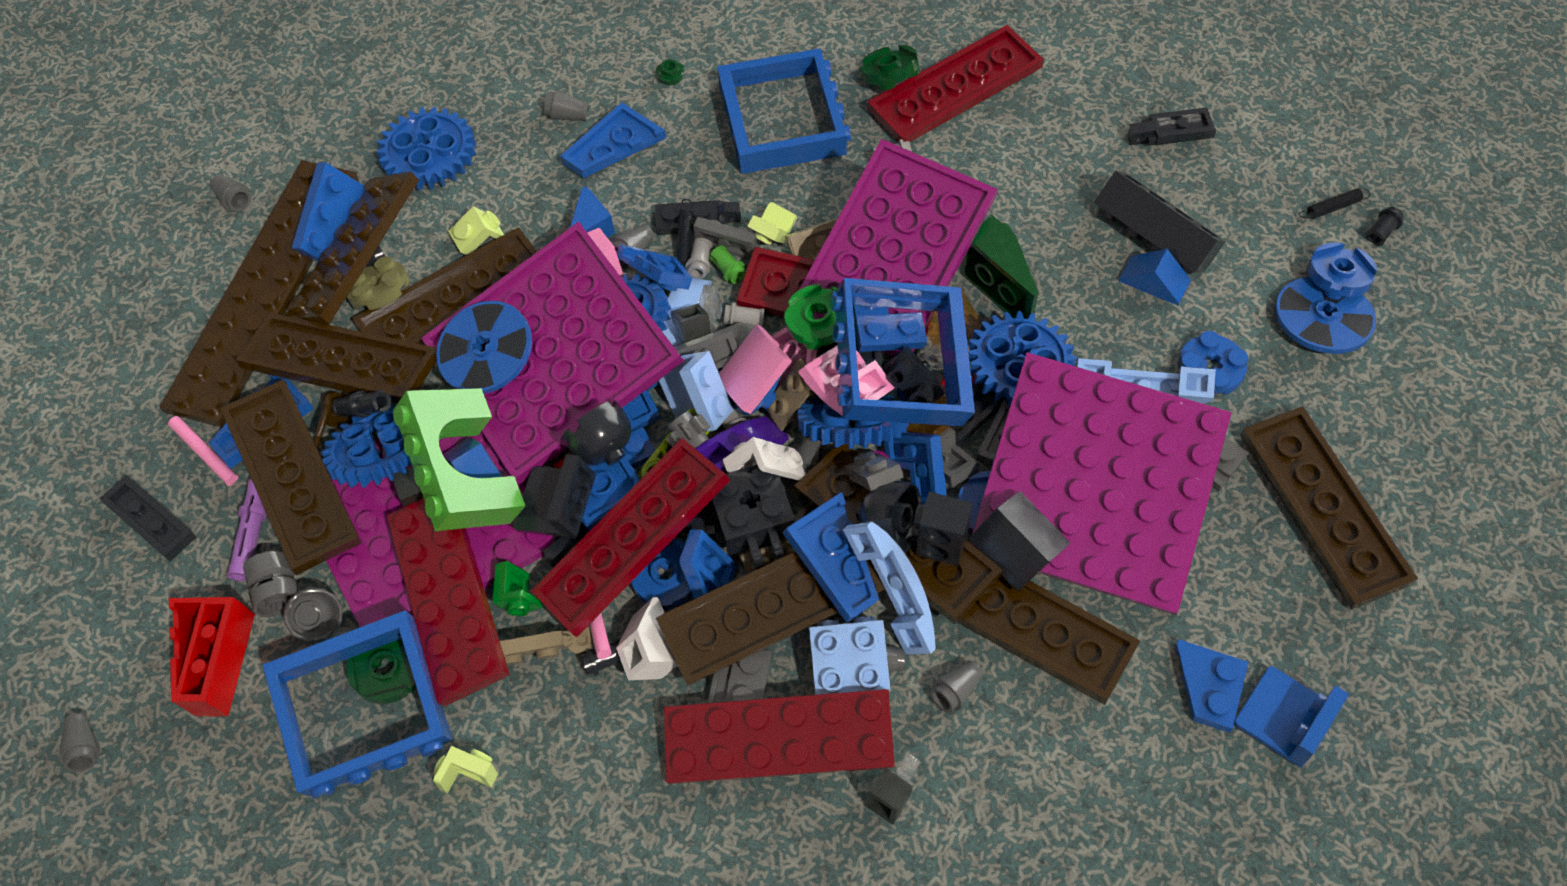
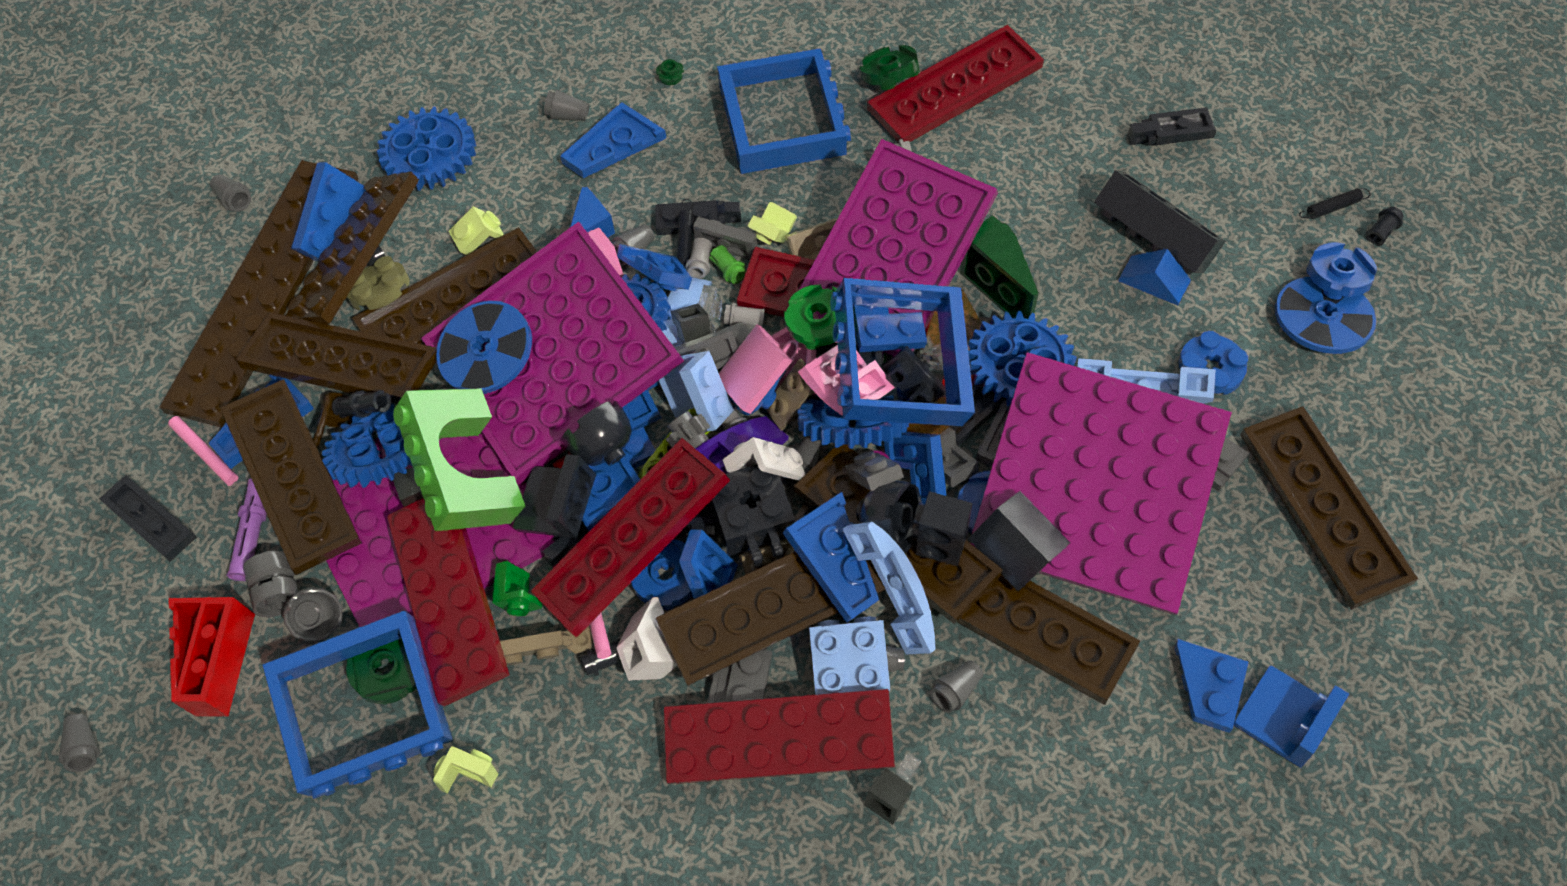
blue slope [442,437,502,478] -> none

